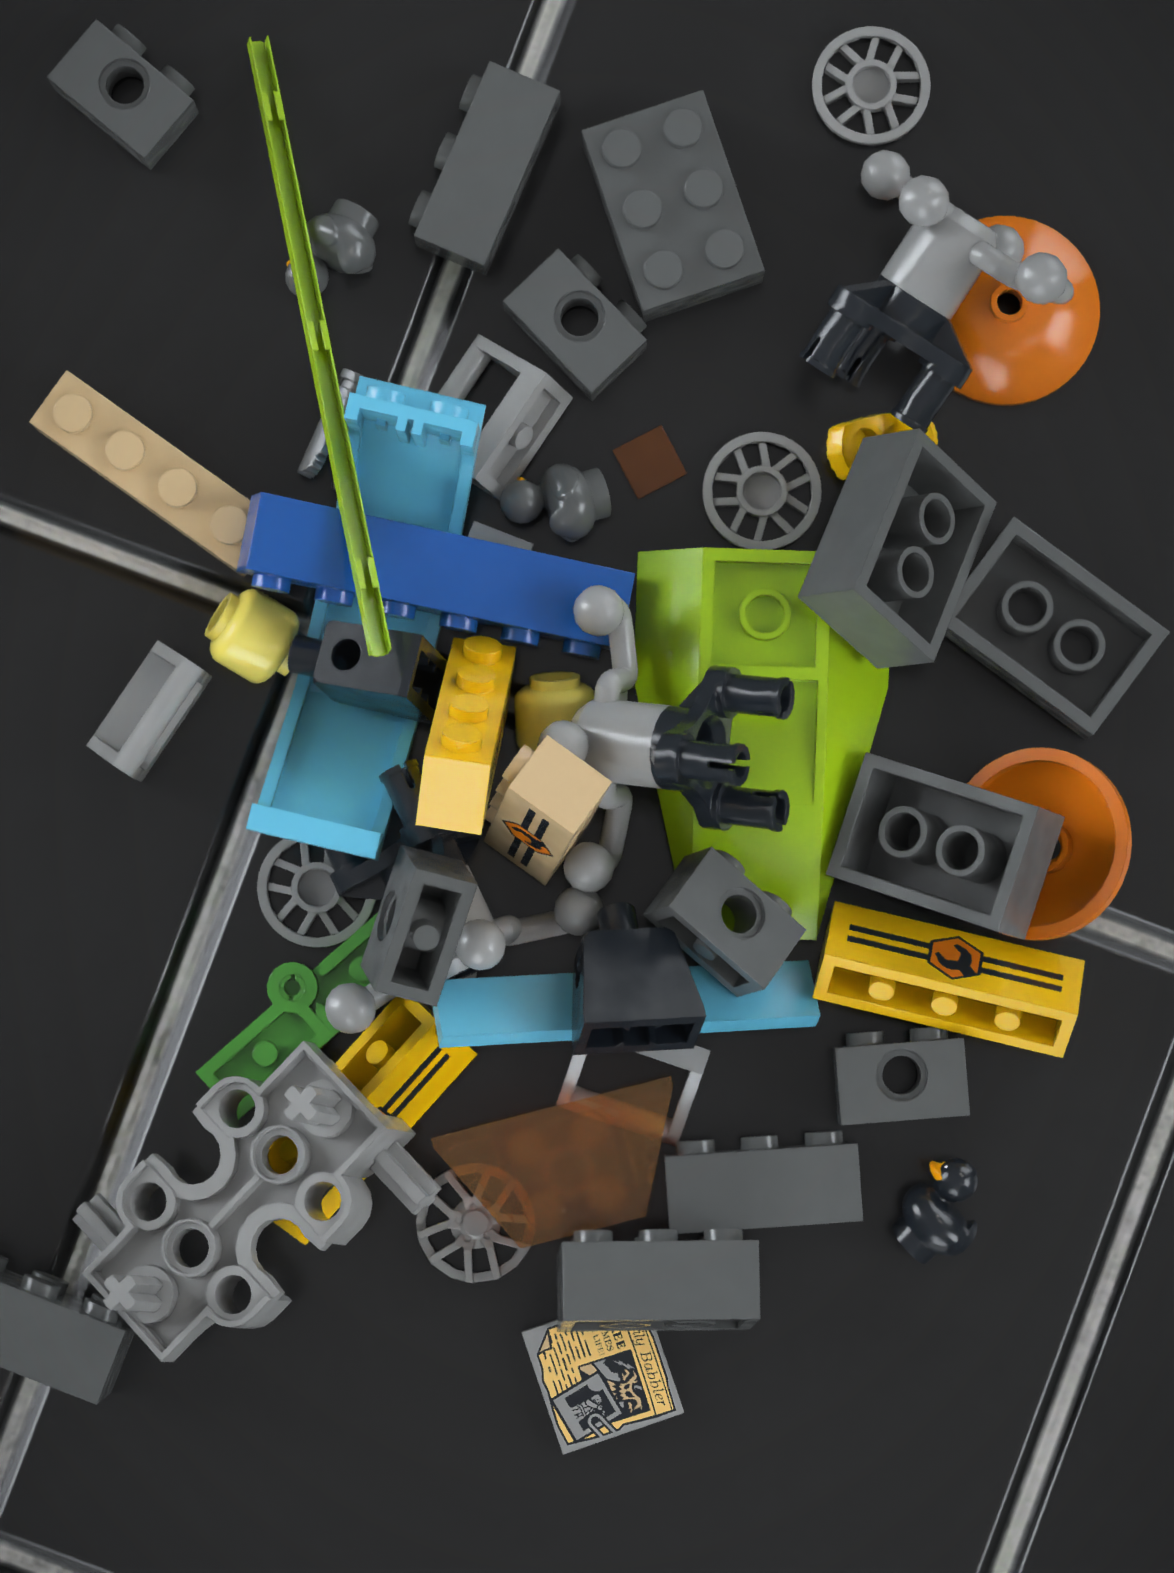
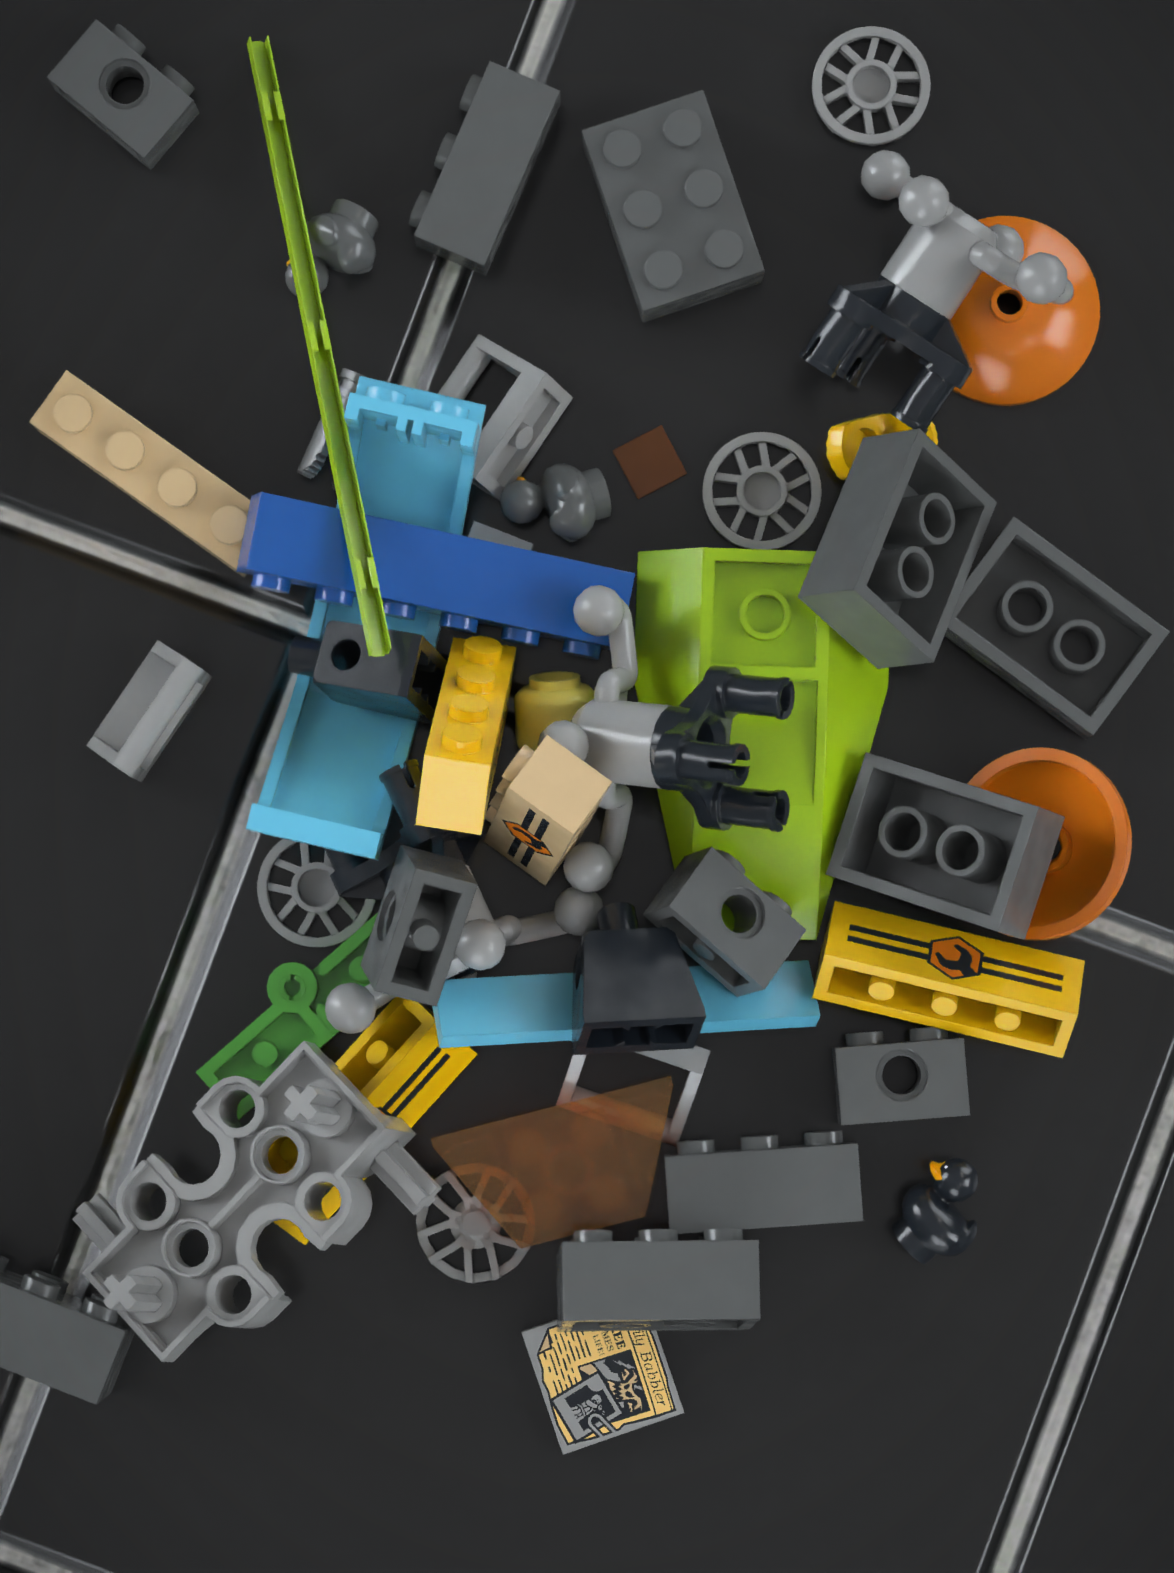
light yellow head [205,589,300,684] -> none
dark grey brick [503,248,647,401] -> none

